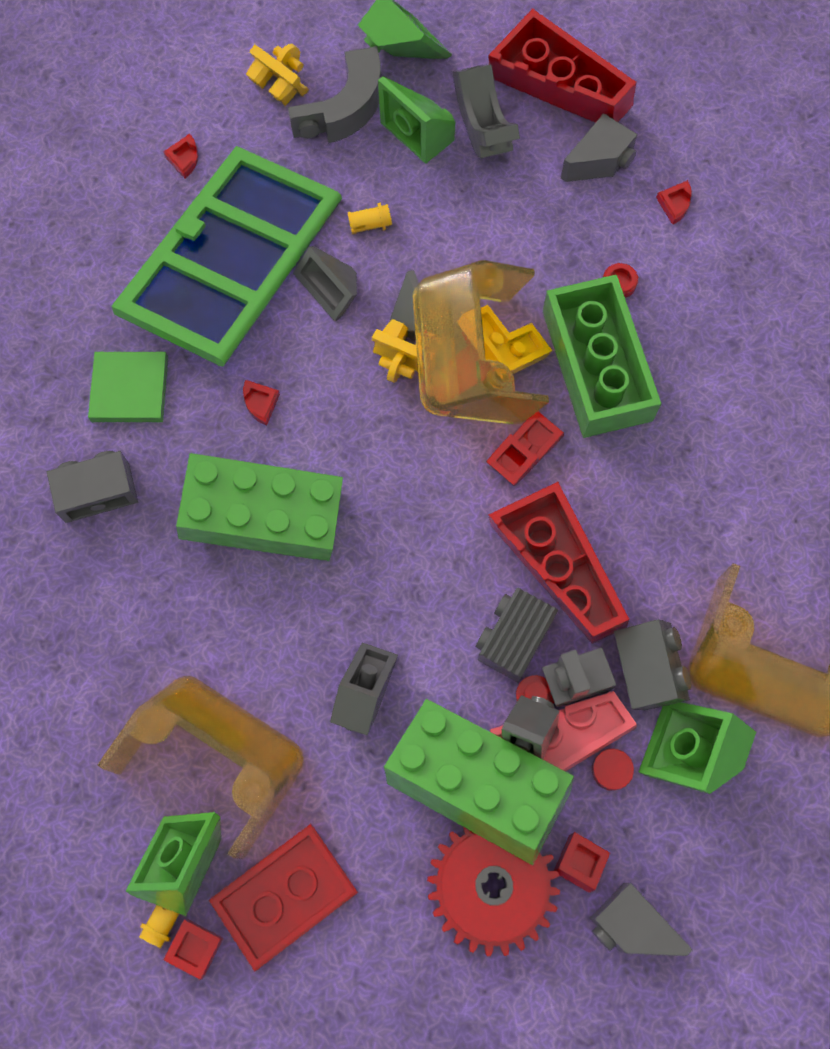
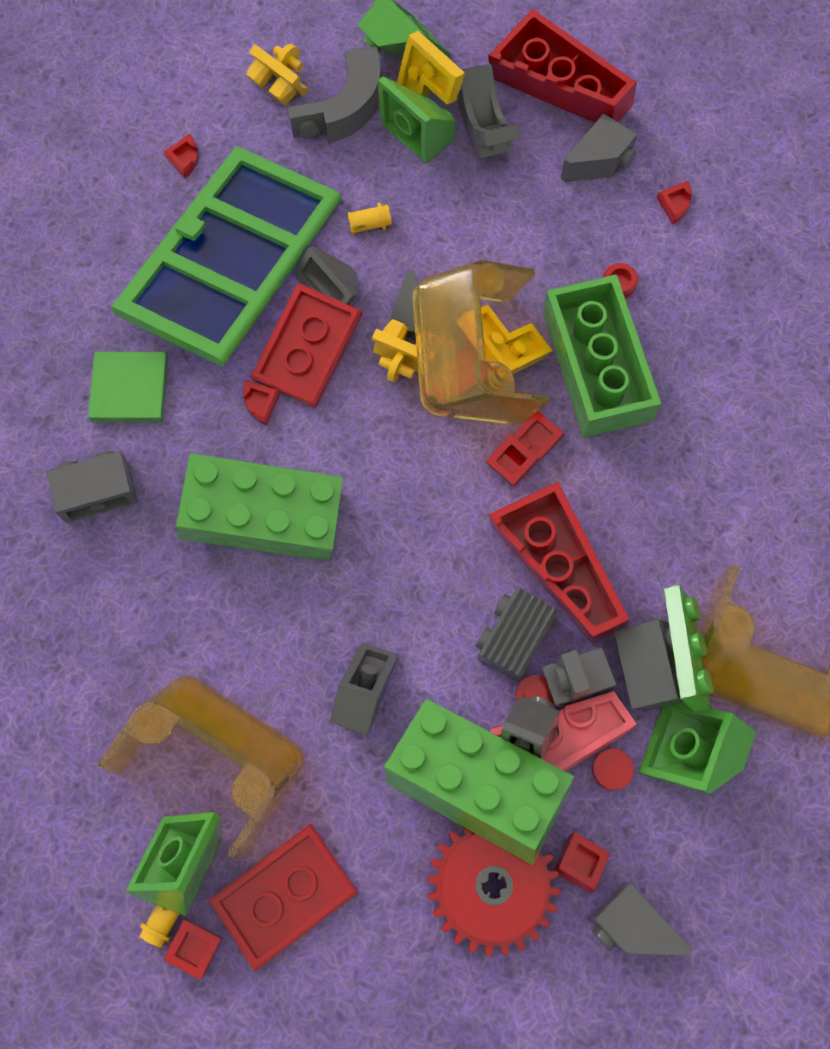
none -> red tile [250,283,363,408]
none -> yellow plate [397,31,465,105]
none -> bright green plate [664,585,713,712]

